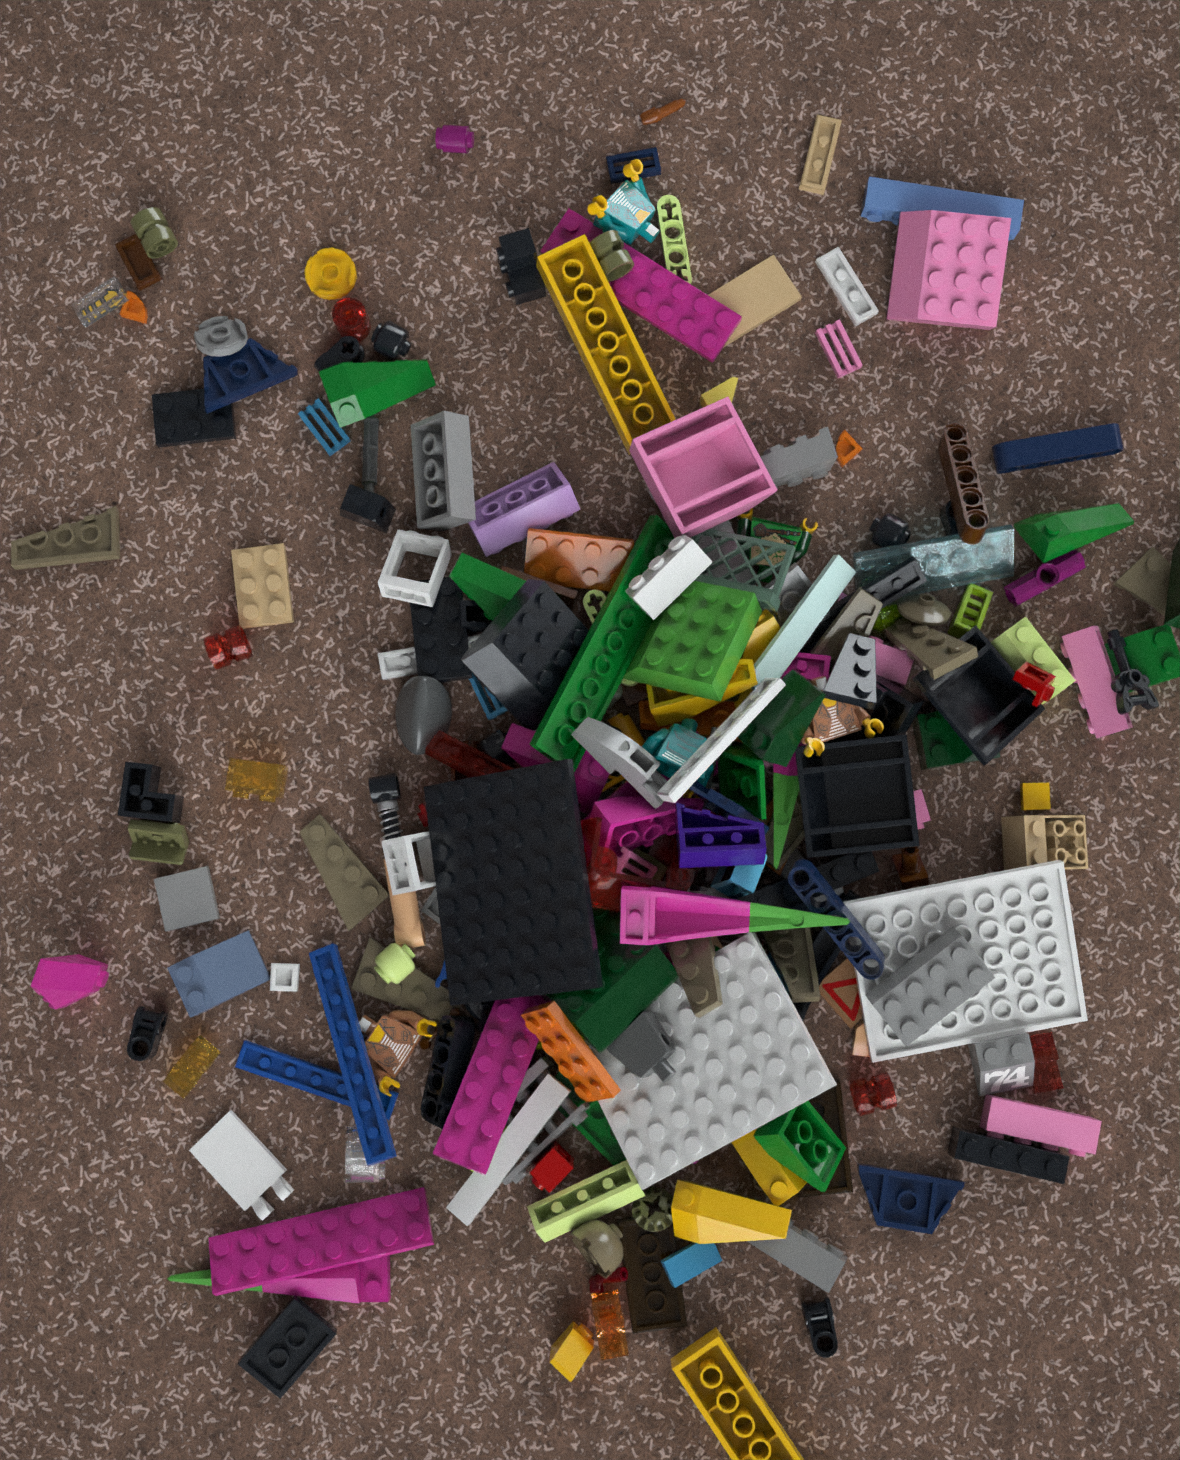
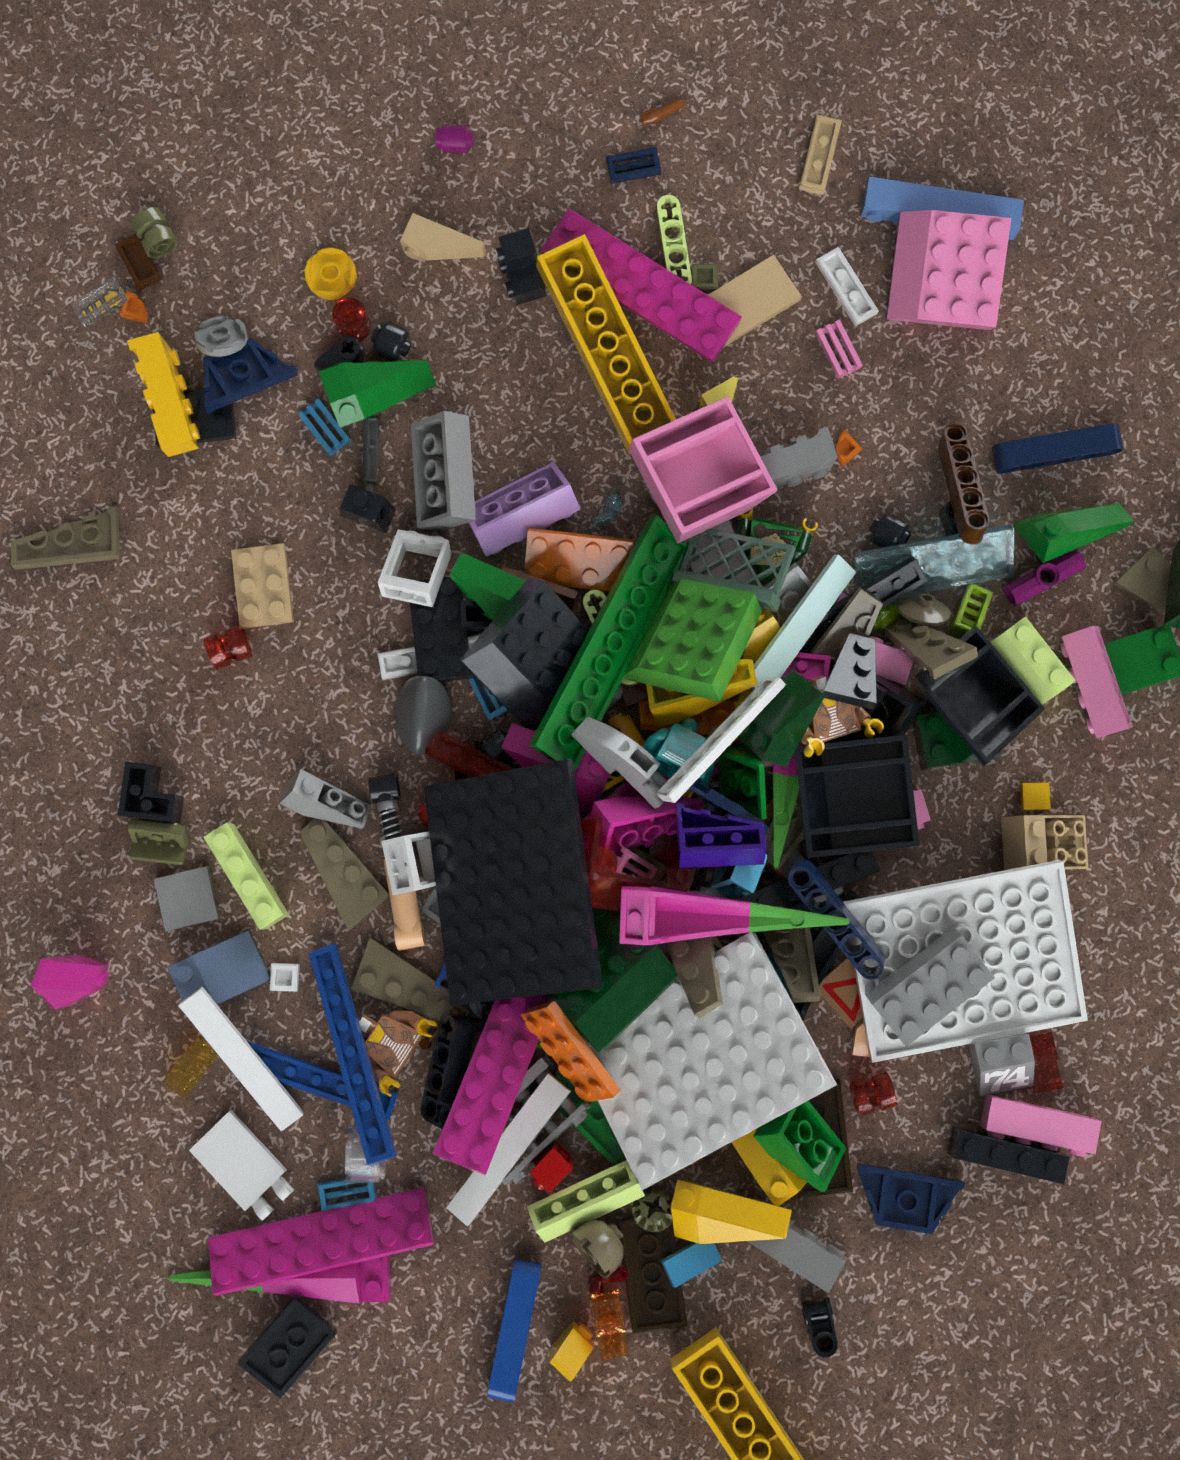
black piece [127,1006,168,1061] -> none
clear yellow brick [225,758,288,803] -> none
yellowish green head [374,943,415,984] -> none
teal torso [587,159,660,245] -> none
olive wheel [590,230,634,282] -> none
dark grey torso [607,1011,676,1083] -> none
white brick [625,534,712,620] -> none
reddish brown bracket [892,846,929,890] -> none
red bracket [1013,662,1056,707] -> none
black piece [1107,629,1159,715] -> none
none -> yellow wedge [127,332,200,457]
none -> white tile [178,987,304,1131]
none -> yellowish green brick [204,823,289,930]
none -> light grey slope [279,769,371,828]
none -> dark azure tile [318,1173,377,1211]
none -> tan slope [400,213,486,260]
none -> blue beam [487,1258,542,1403]
none -> clear light blue arm [591,492,623,529]
none -> olive tile [691,264,718,292]

